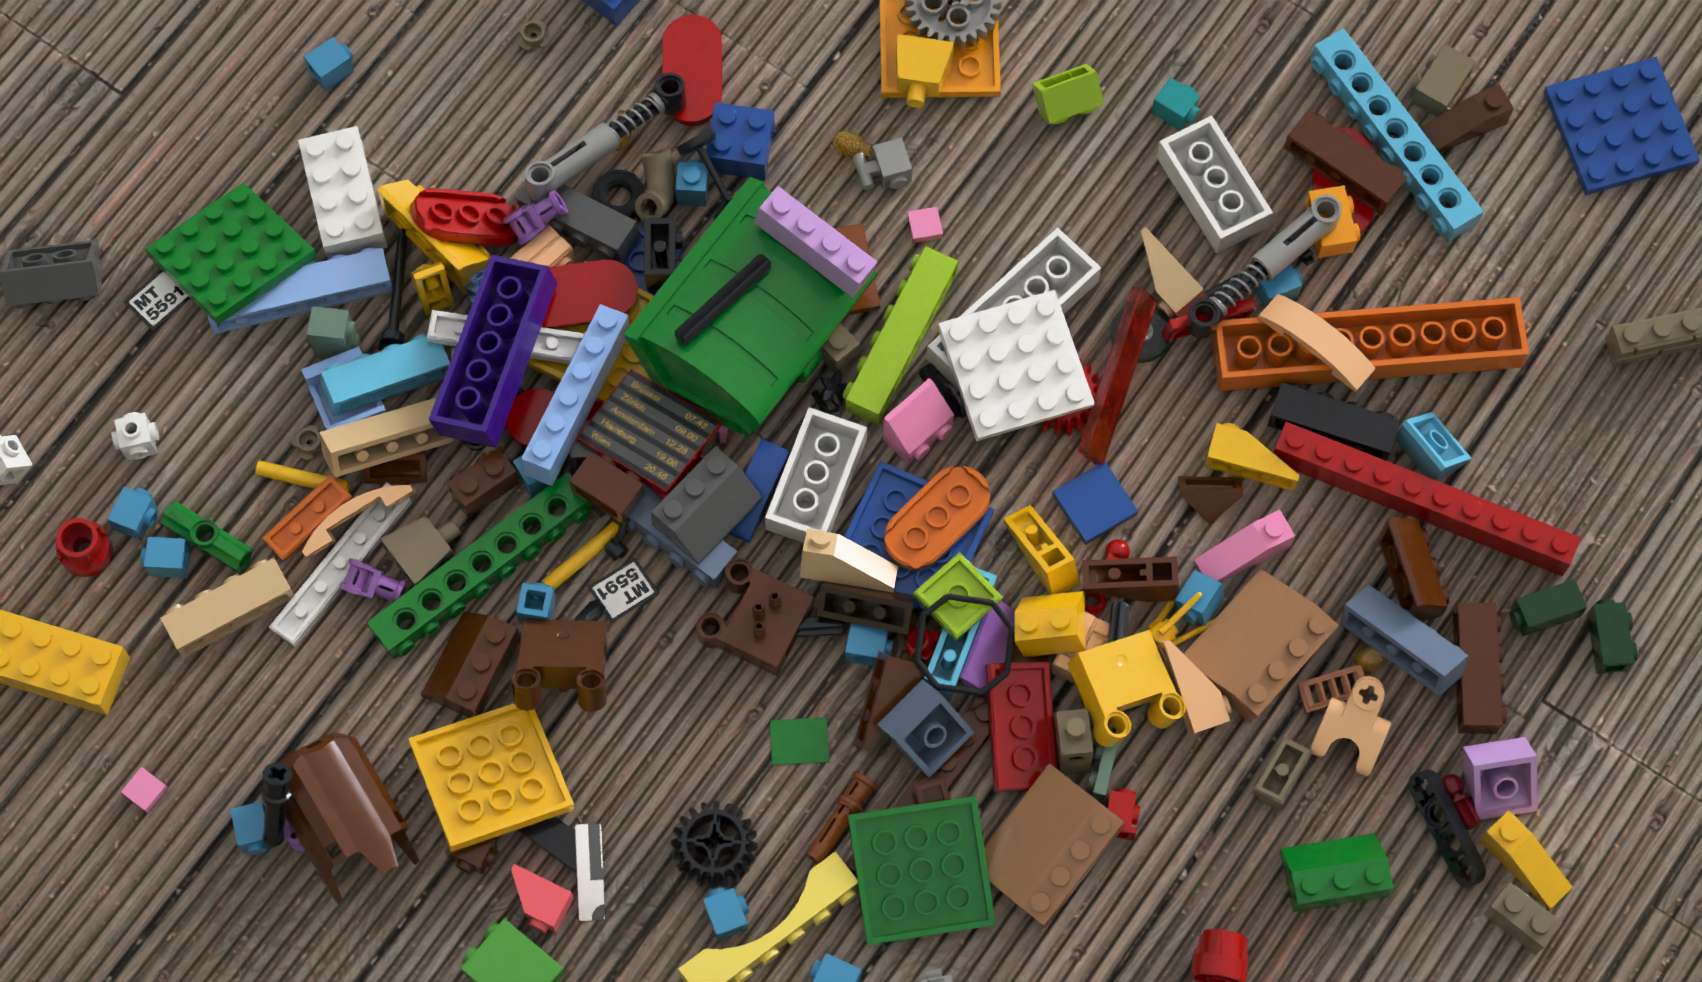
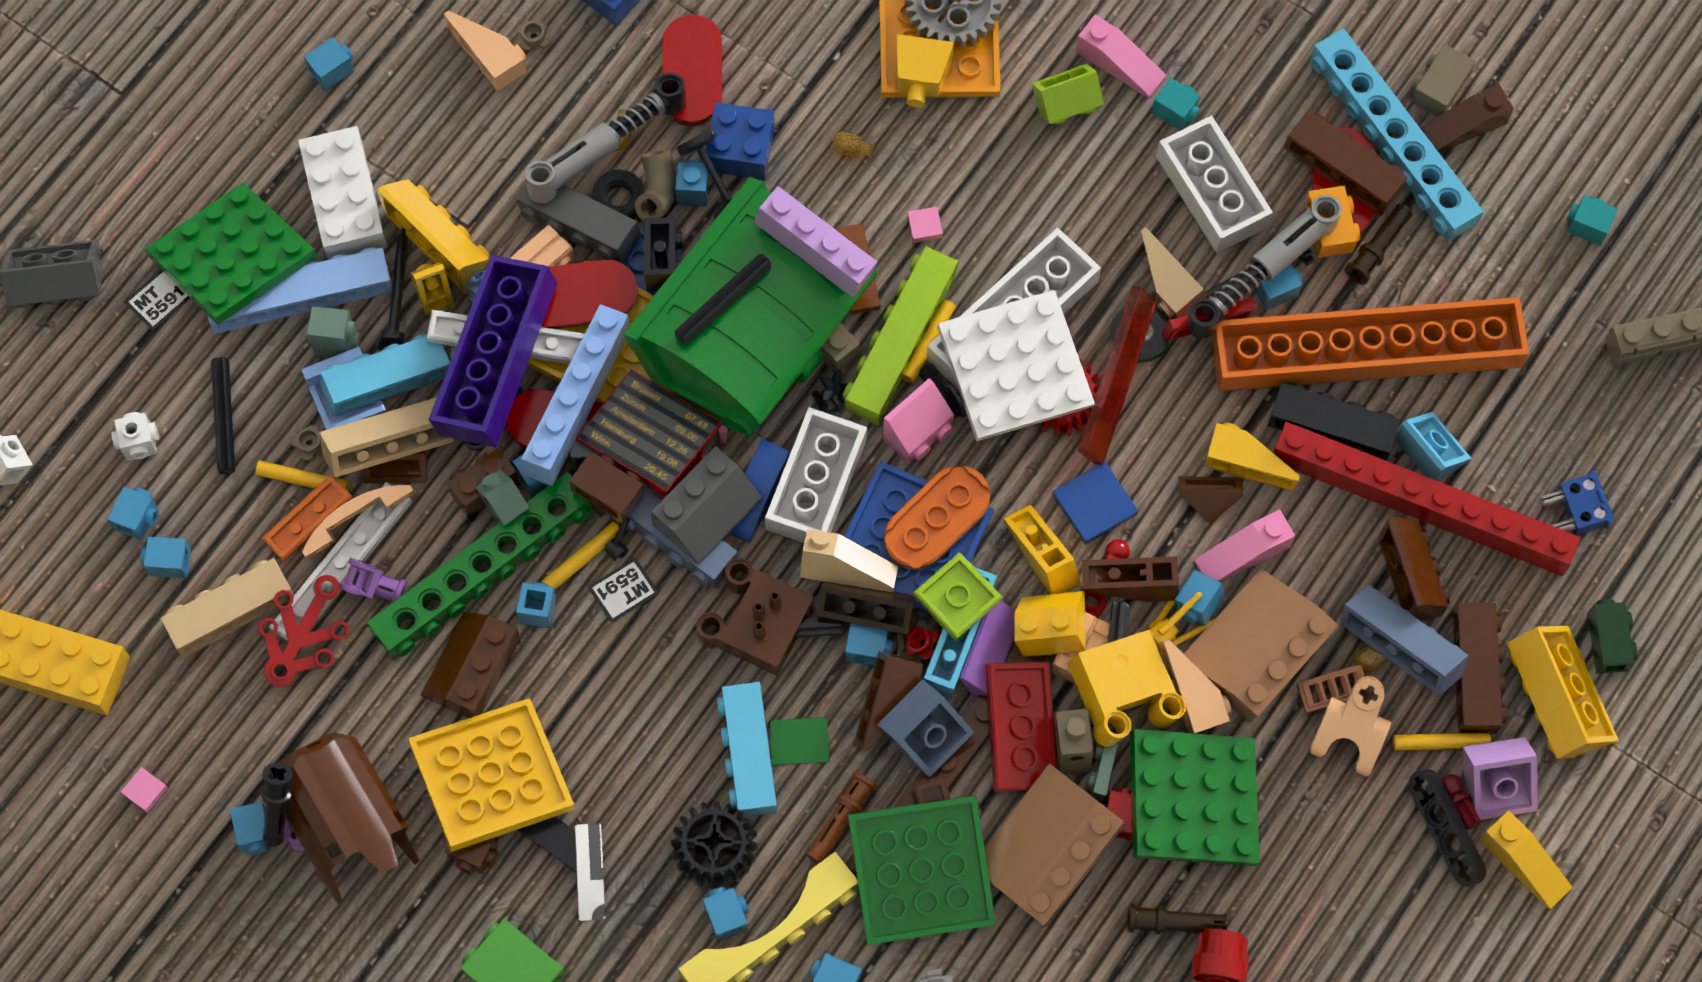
red piece [55,518,113,577] -> none
green piece [160,501,254,573] -> none
dark tan torso [380,517,461,587] -> none
red tile [410,188,519,246] -> none
medium lavender connector [503,190,568,245] -> none
coral slope [511,864,574,934] -> none
reddish brown piece [512,599,607,712] -> none
light grey brick [853,138,912,190] -> none
black piece [914,594,1015,696] -> none
dark tan brick [1253,736,1312,808] -> none
light nougat slope [1258,294,1376,392] -> none
green slope [1280,833,1394,912] -> none
dark tan brick [1484,882,1563,955] -> none
dark green brick [1509,579,1587,637] -> none
blue plate [1543,57,1700,195] -> none
none -> black axle [211,357,235,474]
none -> red plant [258,575,349,687]
none -> light nougat slope [444,11,527,91]
none -> sand green brick [475,469,530,526]
none -> medium azure brick [717,682,777,818]
none -> yellow piece [901,300,956,383]
none -> bright pink slope [1076,14,1166,99]
none -> dark brown pin [1127,903,1227,934]
none -> green plate [1130,729,1259,866]
none -> dark brown pin [1344,203,1413,285]
none -> yellow piece [1392,733,1491,751]
none -> yellow slope [1507,626,1619,759]
none -> blue piece [1541,471,1614,535]
none -> teal brick [1566,195,1618,246]

